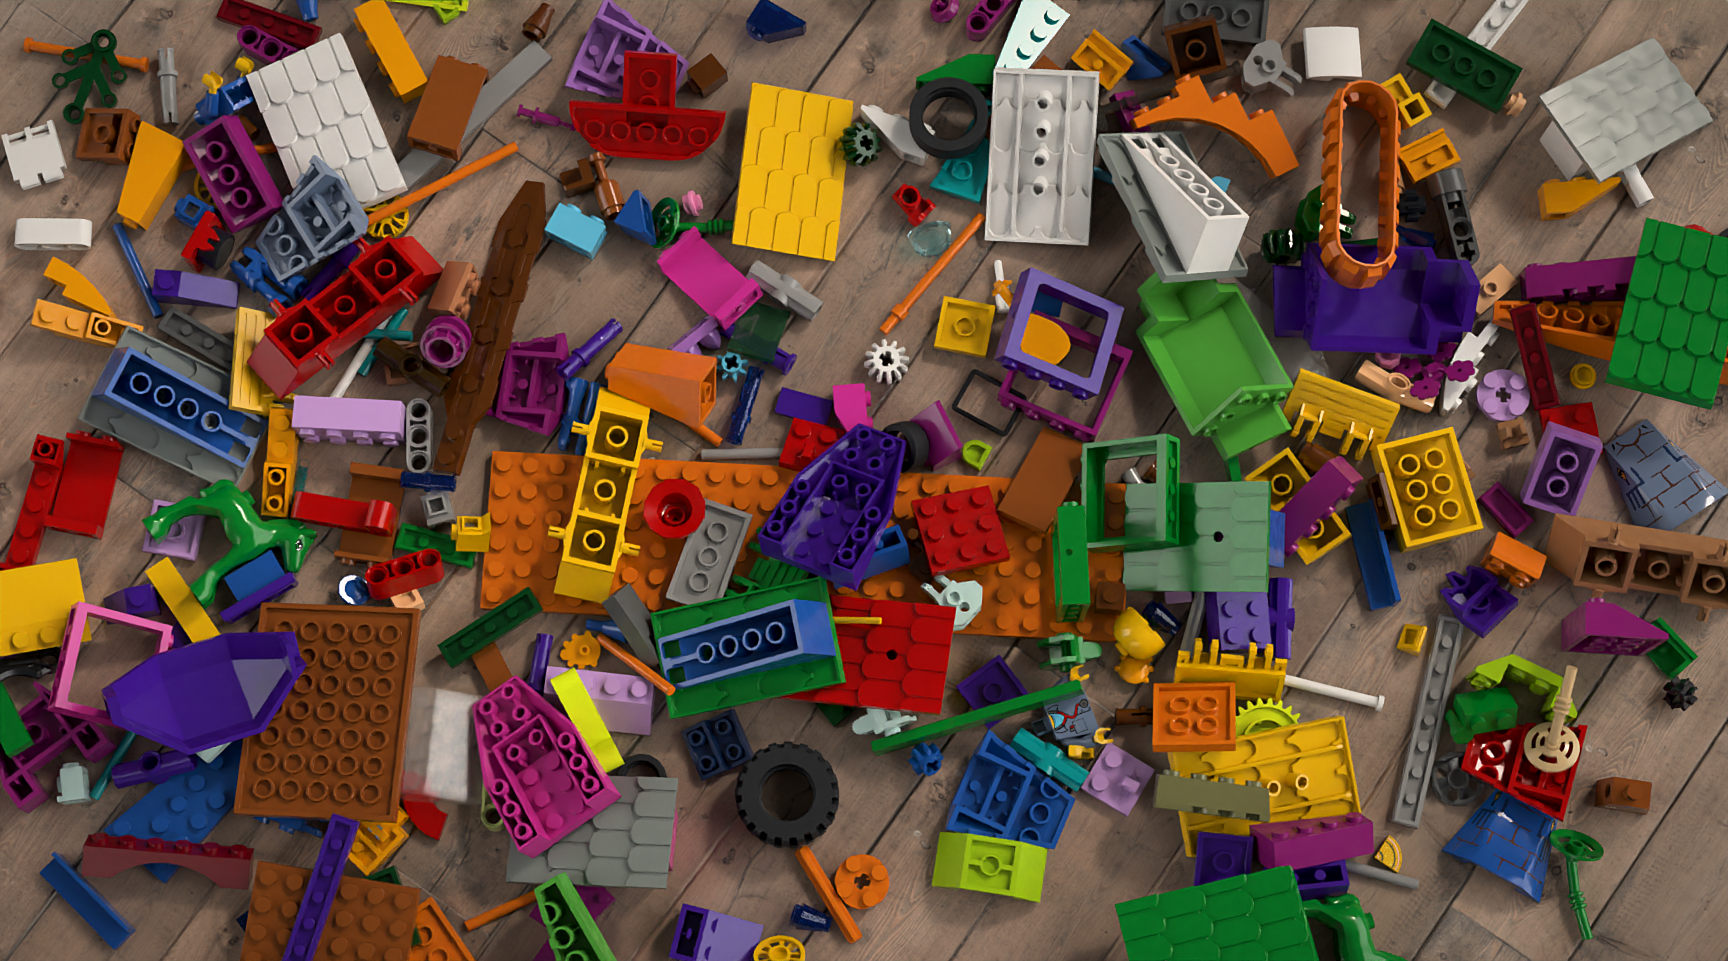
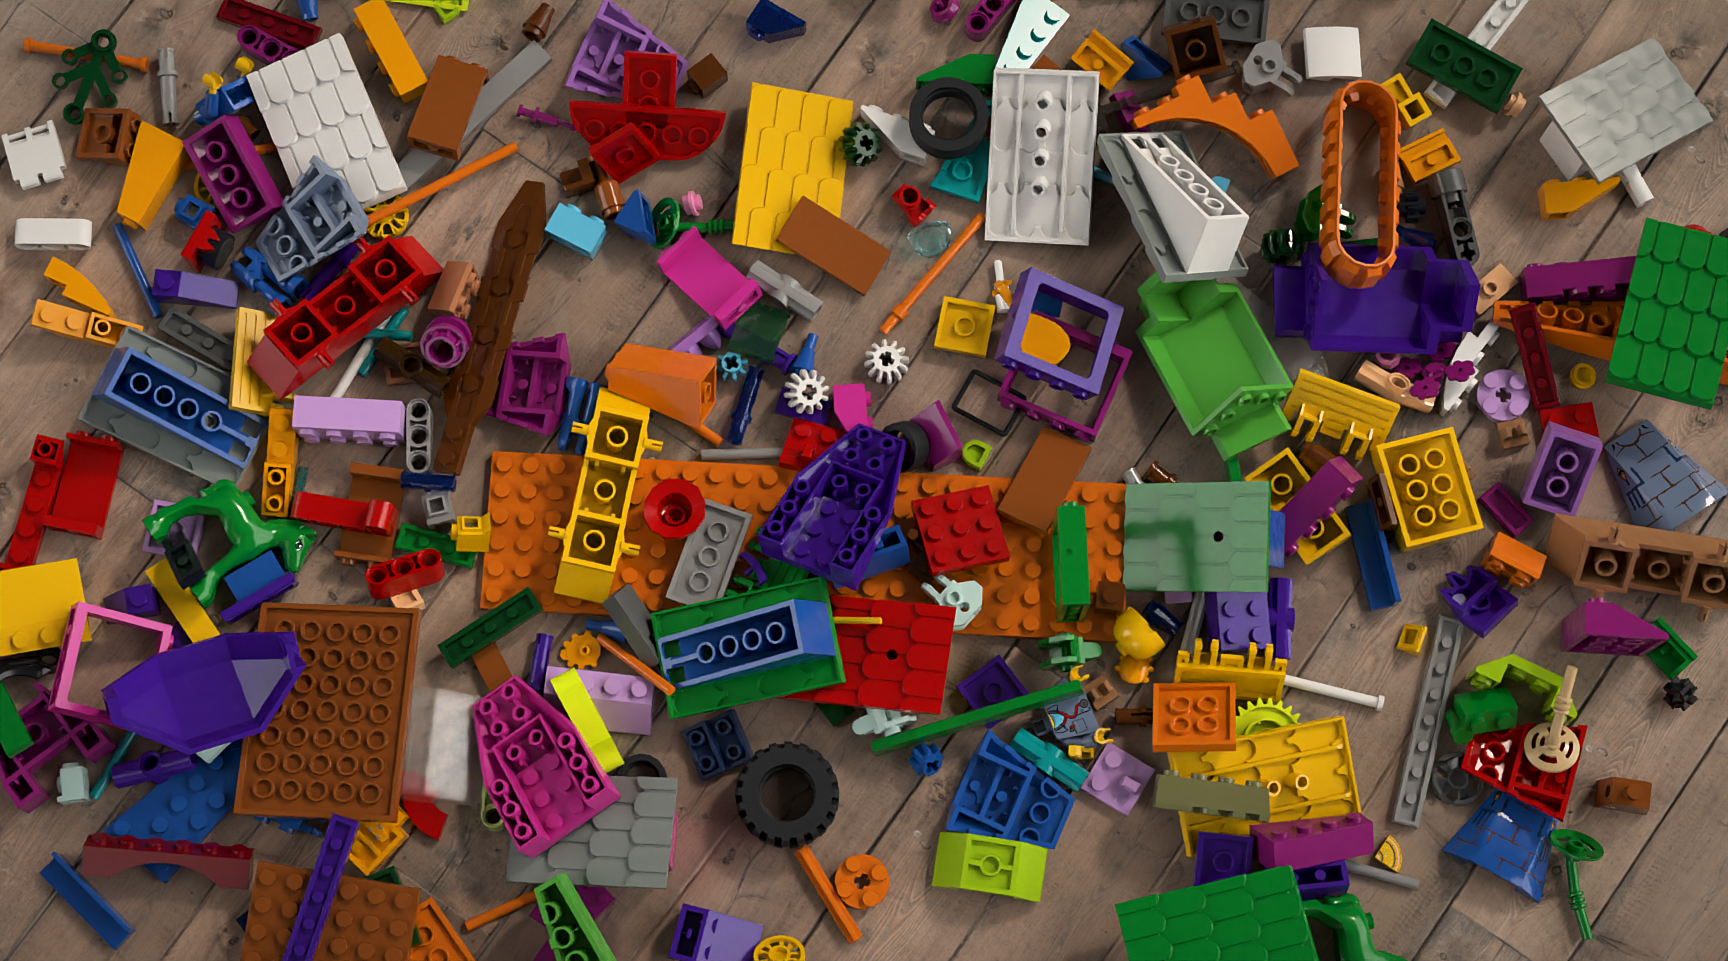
blue hat [338,575,370,606] -> none
dark purple pin [556,318,623,381] -> none
clear blue cone [790,903,832,933] -> none
green piece [1080,433,1180,553] -> none
none -> black hinge [162,530,207,590]
none -> red hinge [588,122,661,184]
none -> dark purple piece [738,551,768,586]
none -> dark orange tile [775,196,892,296]
none -> white gear [784,369,829,414]
none -> blue cone [788,333,818,376]
none -> medium nougat tile [1083,673,1119,711]

